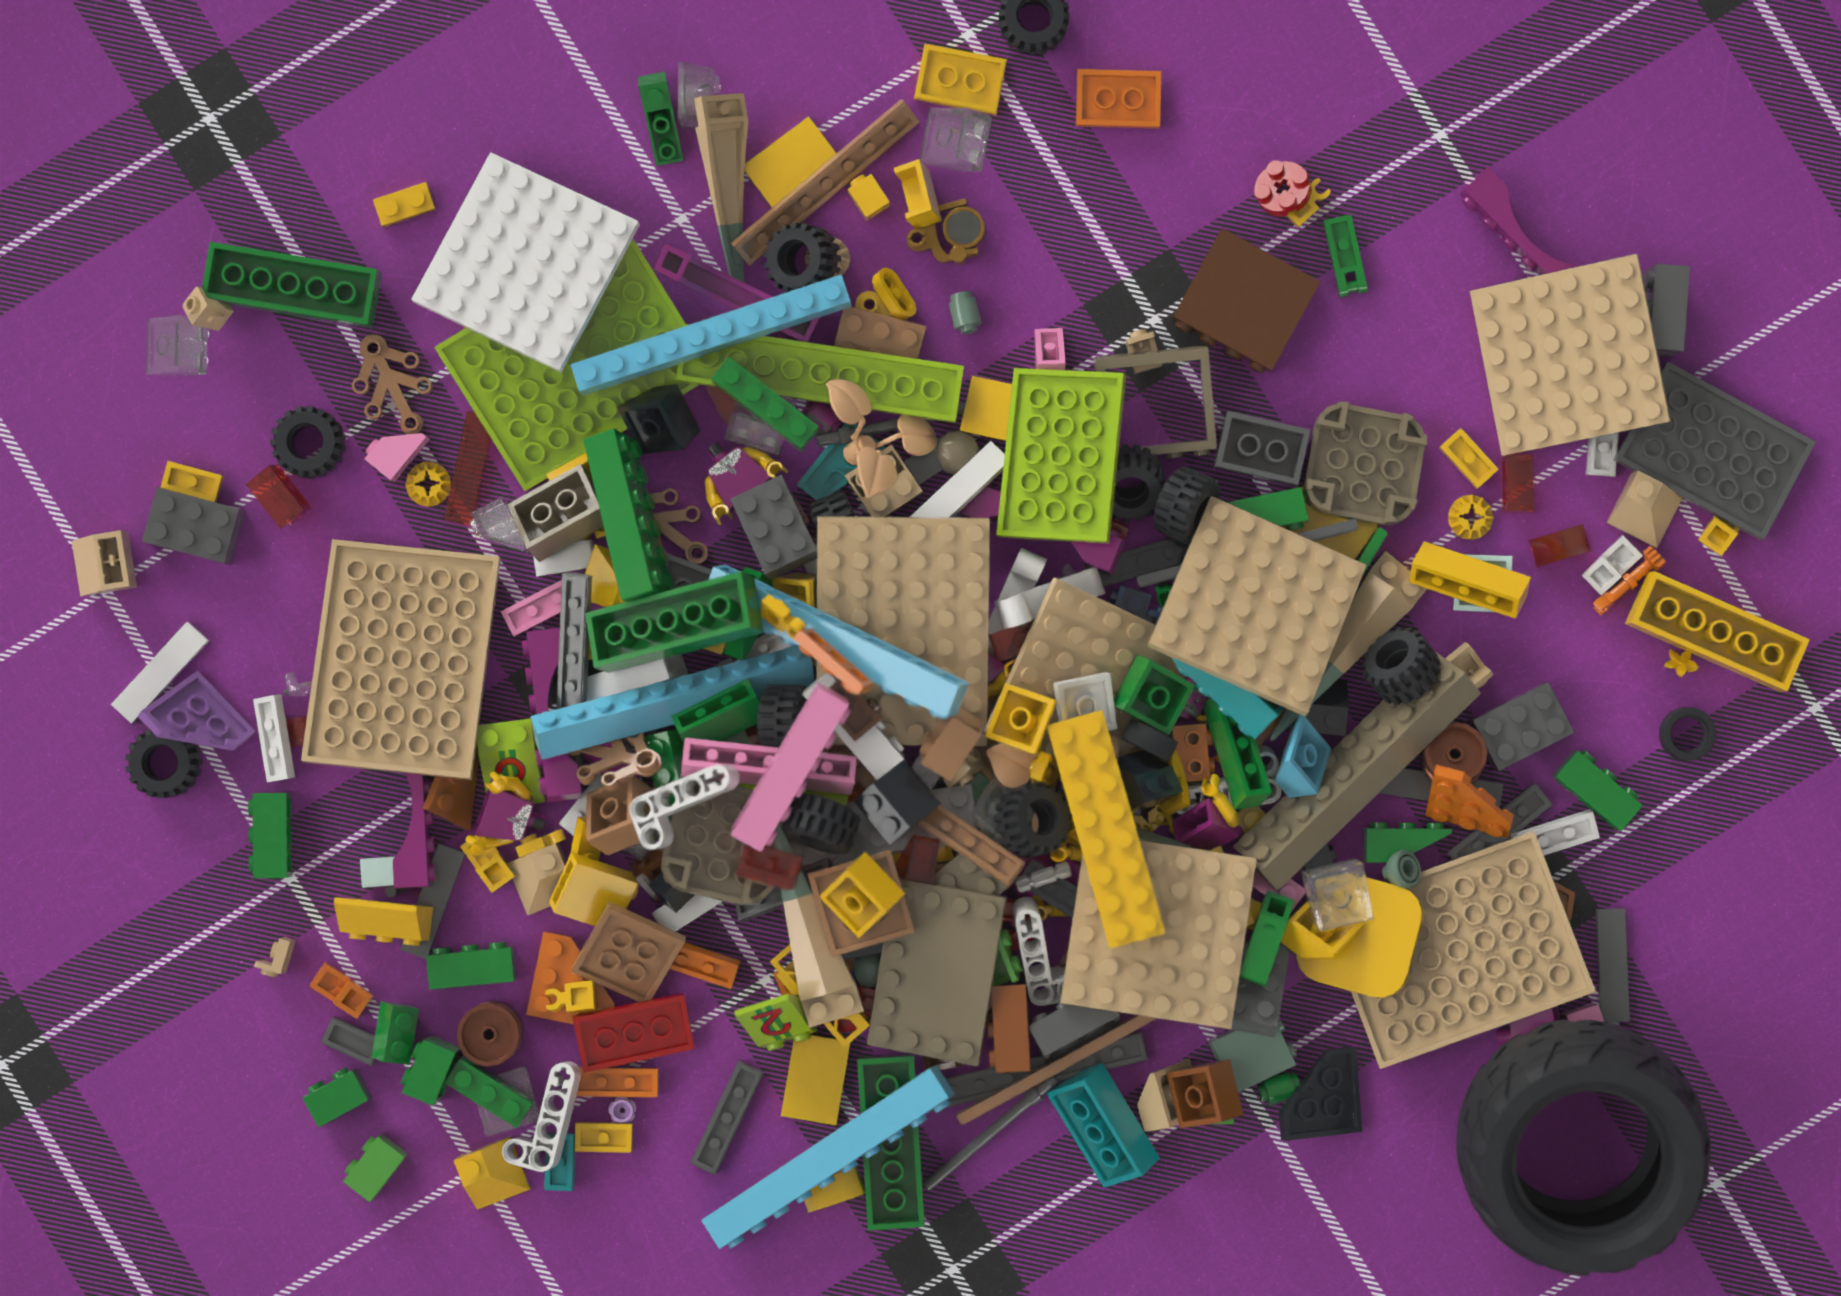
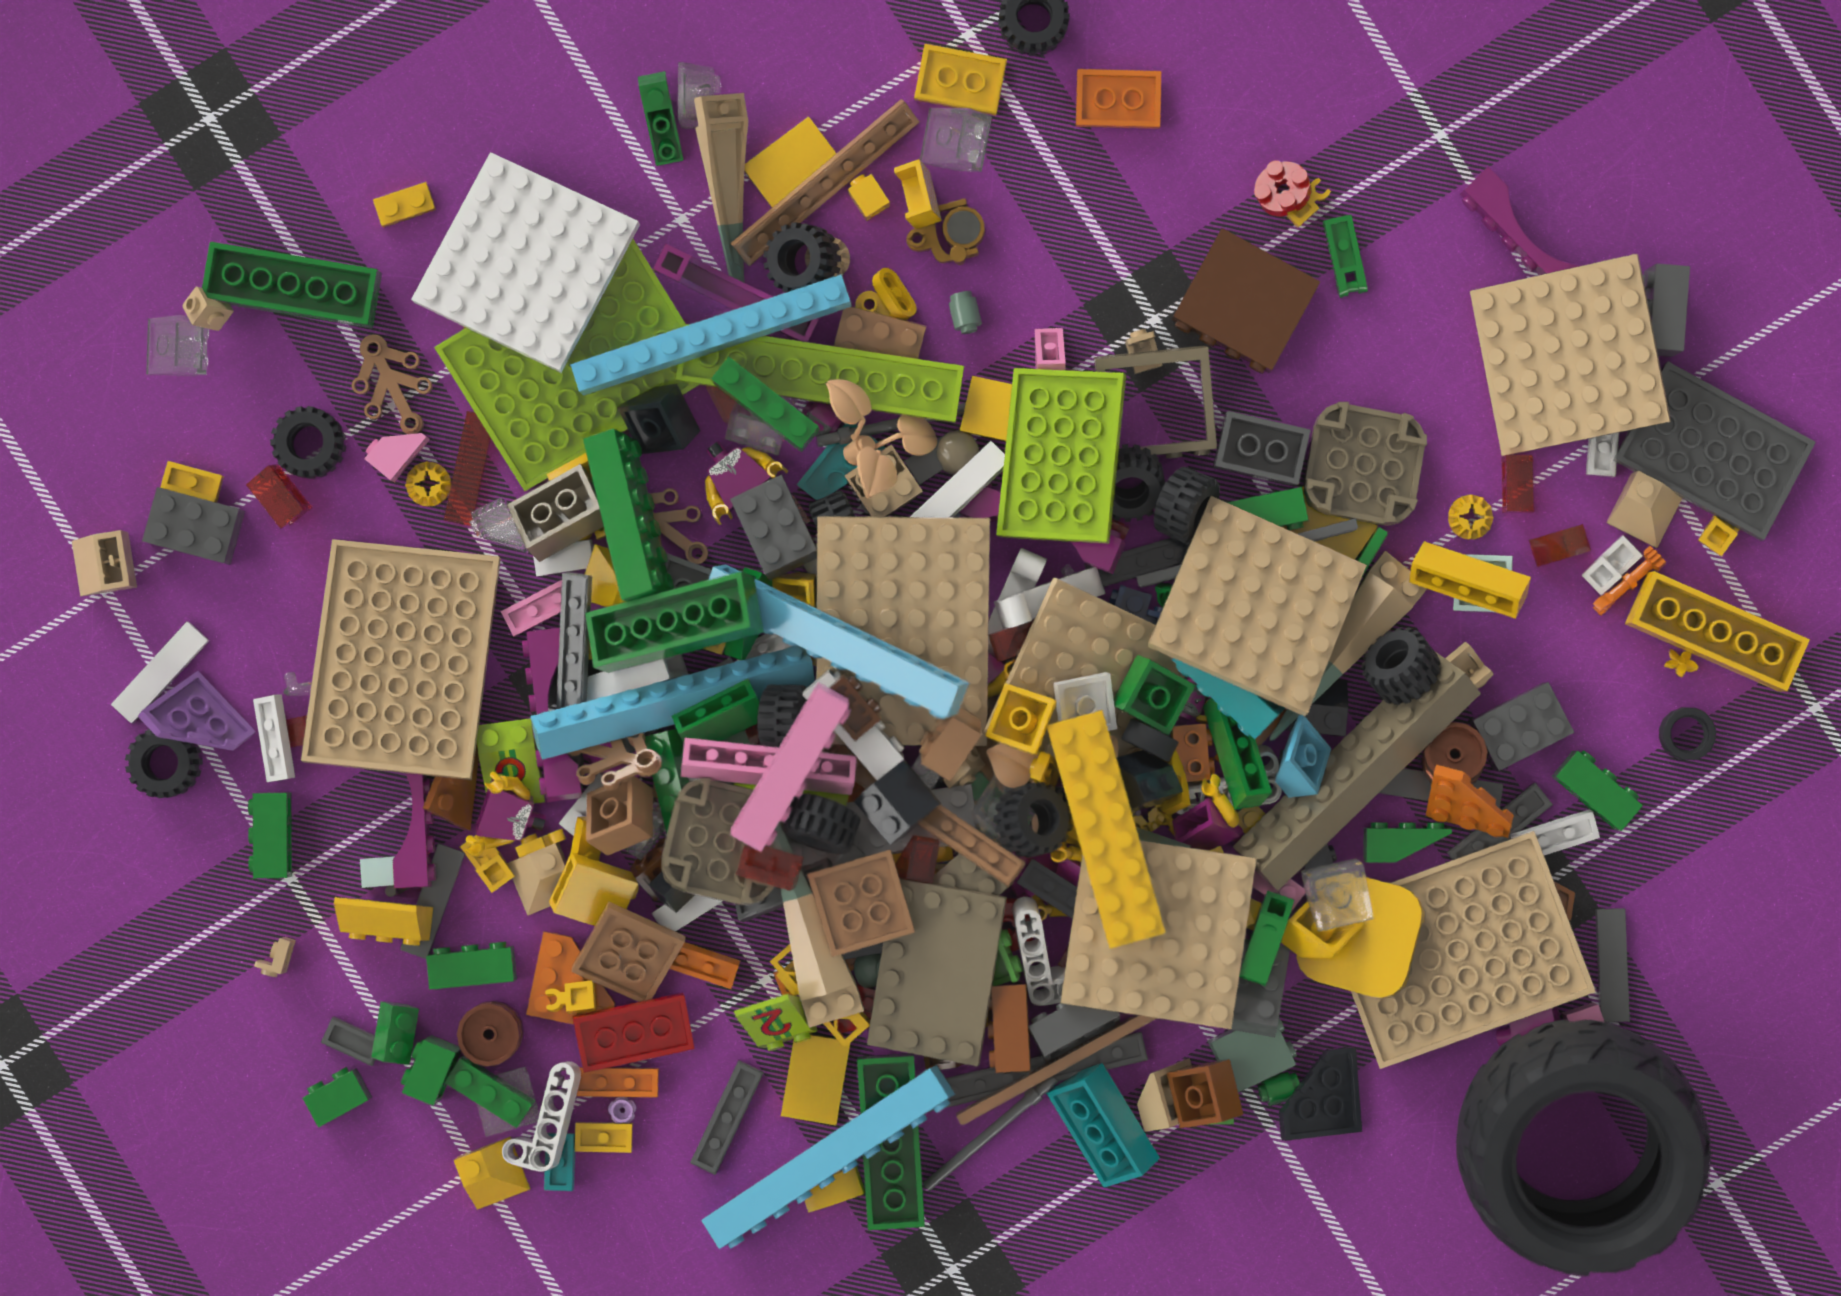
orange slope [309,961,373,1019] -> none
bright green brick [343,1134,408,1202] -> none
white beam [629,765,740,849] -> none
yellow plate [760,594,806,639] -> none
orange plate [794,628,874,695] -> none
yellow slope [819,852,905,938] -> none
light grey axle [1015,862,1071,892] -> none
sand green brick [1382,849,1421,889] -> none
yellow plate [1439,428,1499,489] -> none

